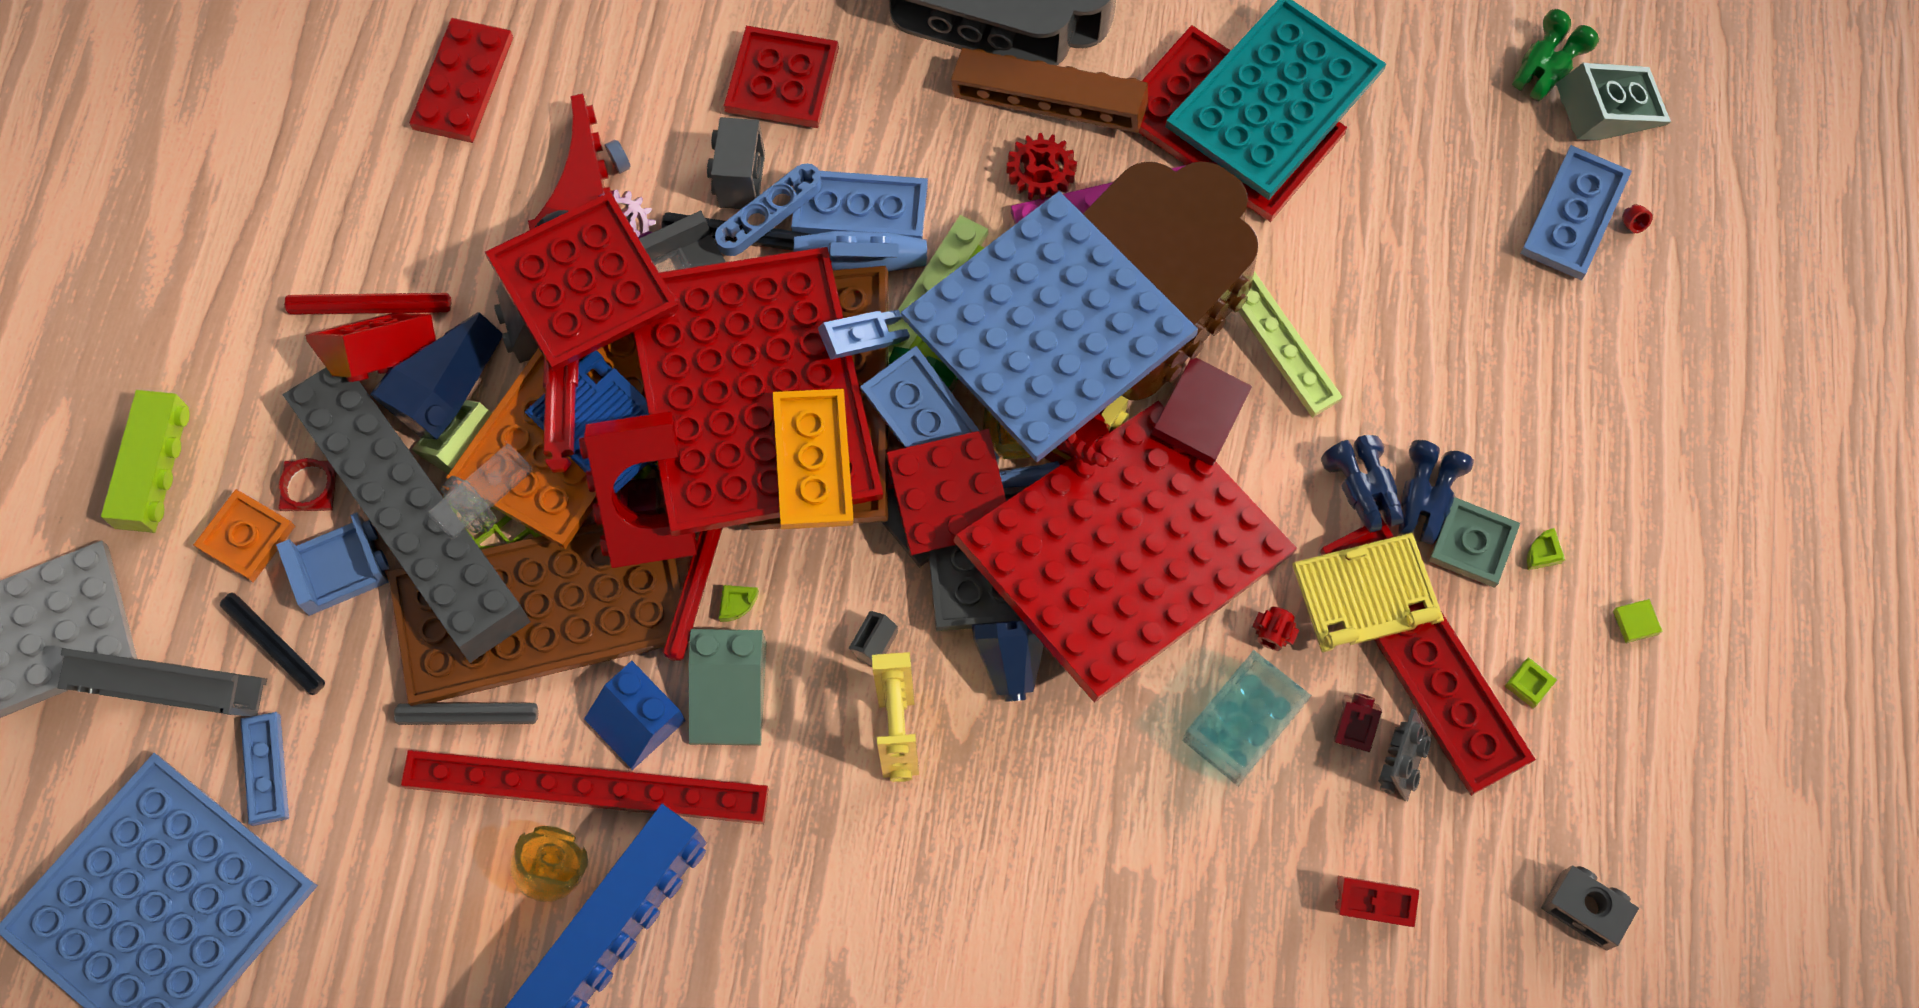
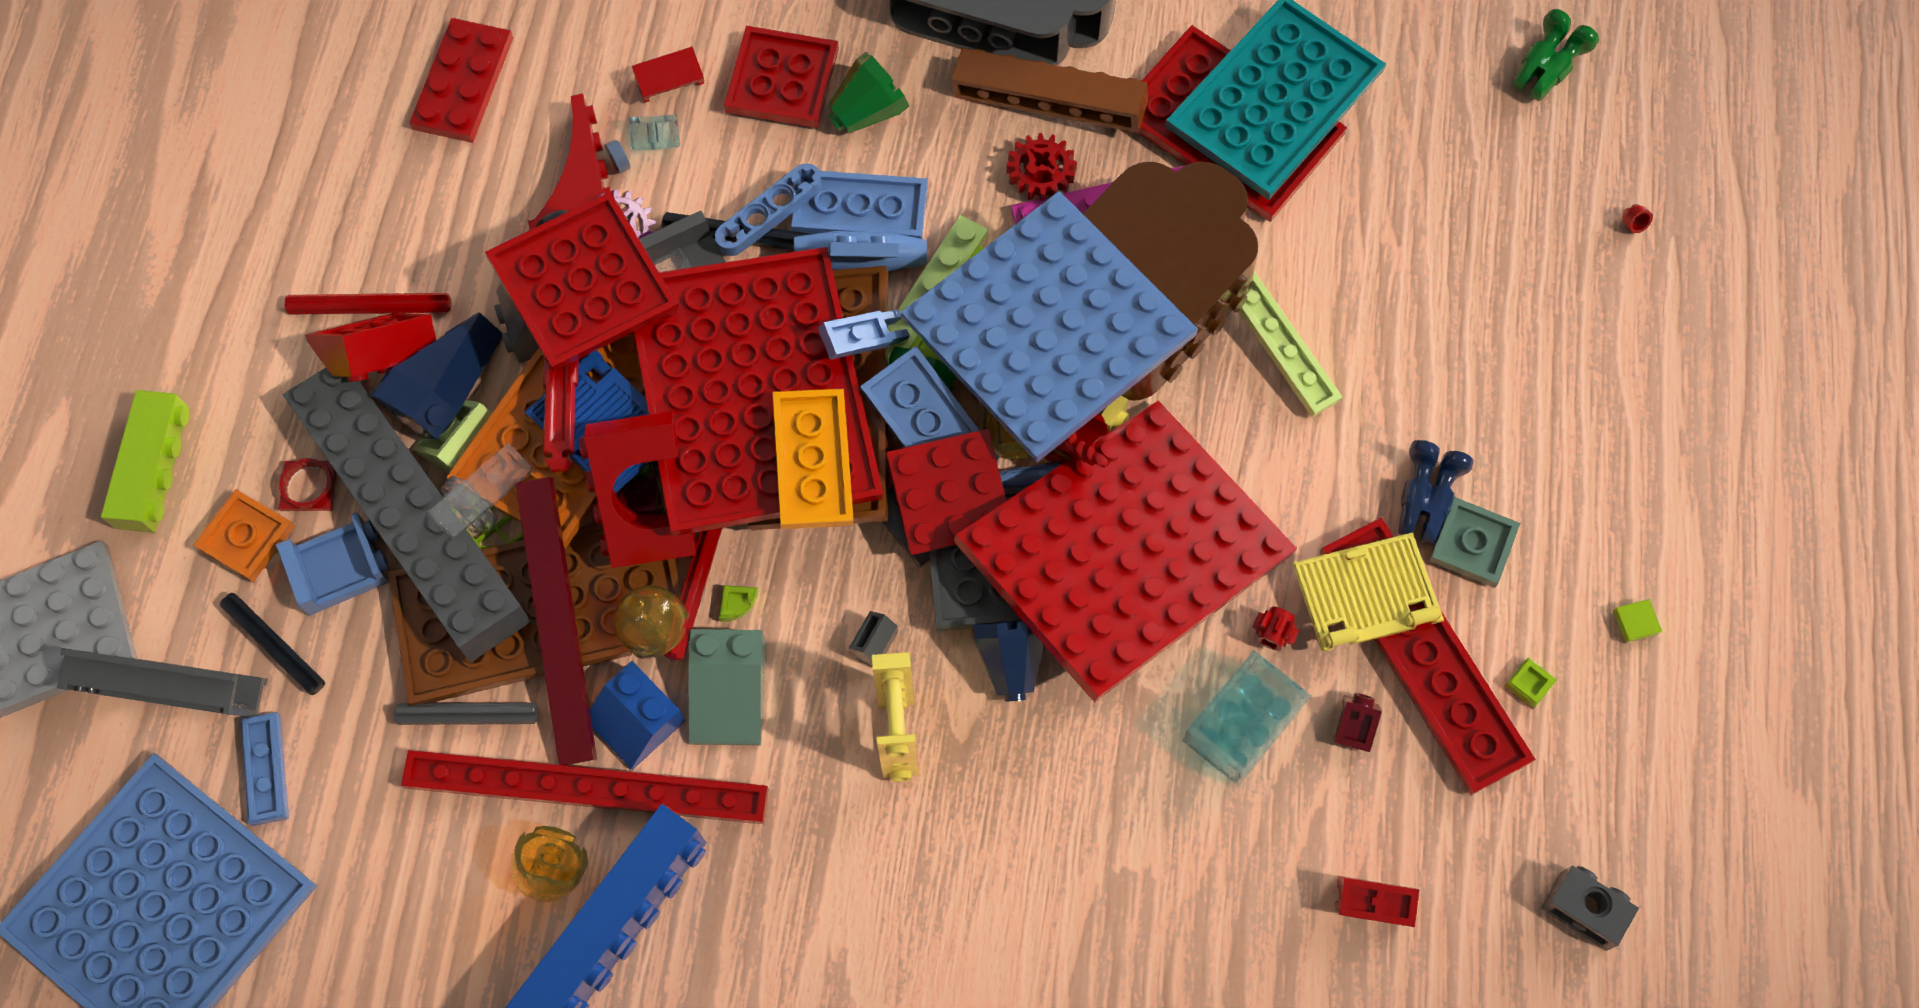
dark grey brick [707,117,765,209] -> none
dark red tile [1151,357,1252,466] -> none
dark blue piece [1321,435,1403,533] -> none
dark grey hinge [1378,708,1431,802] -> none
medium blue plate [1520,145,1632,280] -> none
lime tile [1527,528,1565,570] -> none
sand green slope [1556,62,1671,140] -> none
none -> dark red tile [515,477,597,766]
none -> clear yellow cylinder [614,585,688,659]
none -> clear light blue panel [628,114,680,150]
none -> red hinge [632,46,705,103]
none -> green cone [827,52,910,133]

